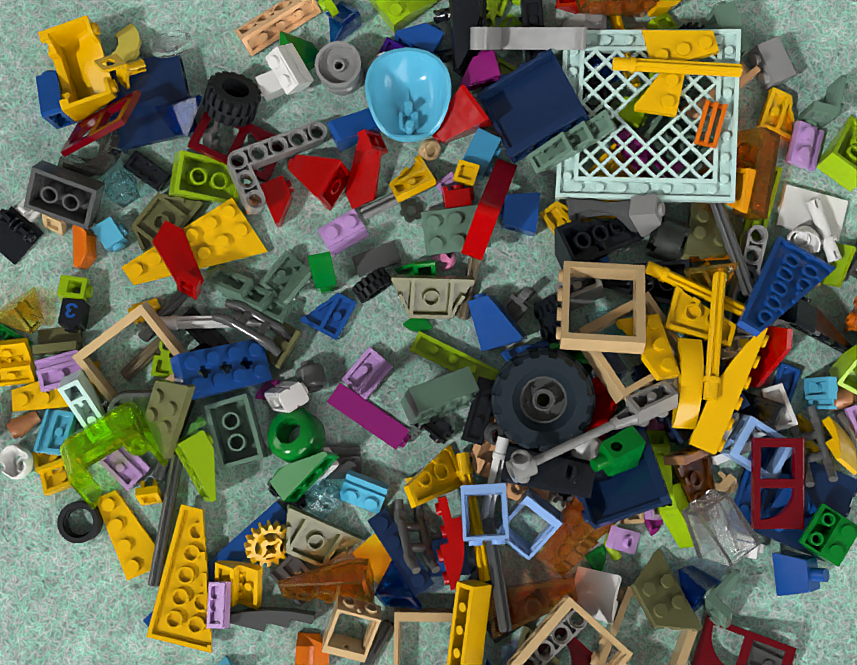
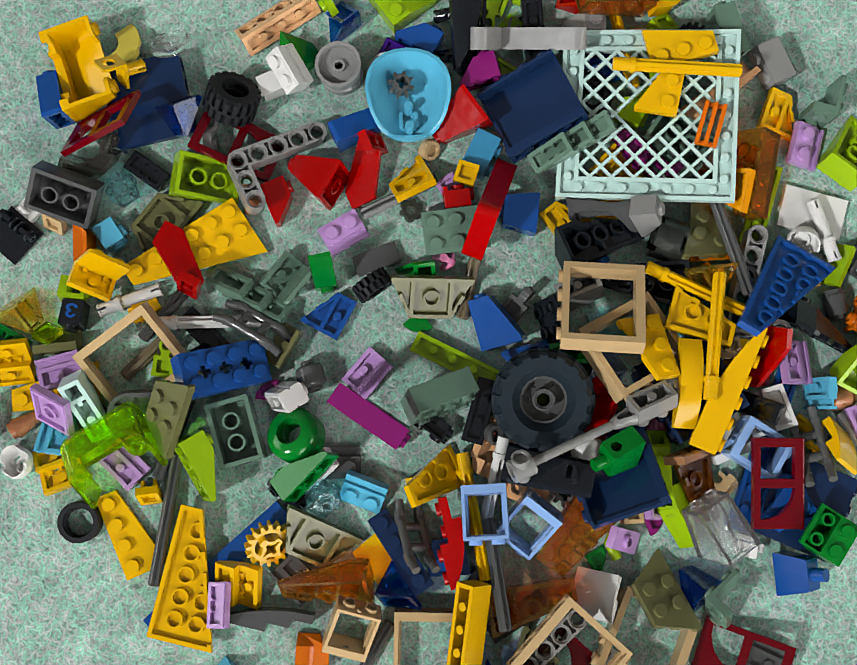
none -> clear neon green tile [30,321,64,345]
none -> lavender tile [30,383,75,437]
none -> yellow bracket [66,249,130,302]
none -> white pin [96,282,163,317]
none -> dark grey gear [387,71,414,100]
none -> lavender plate [779,340,813,385]
none -> dark grey brick [822,288,849,321]

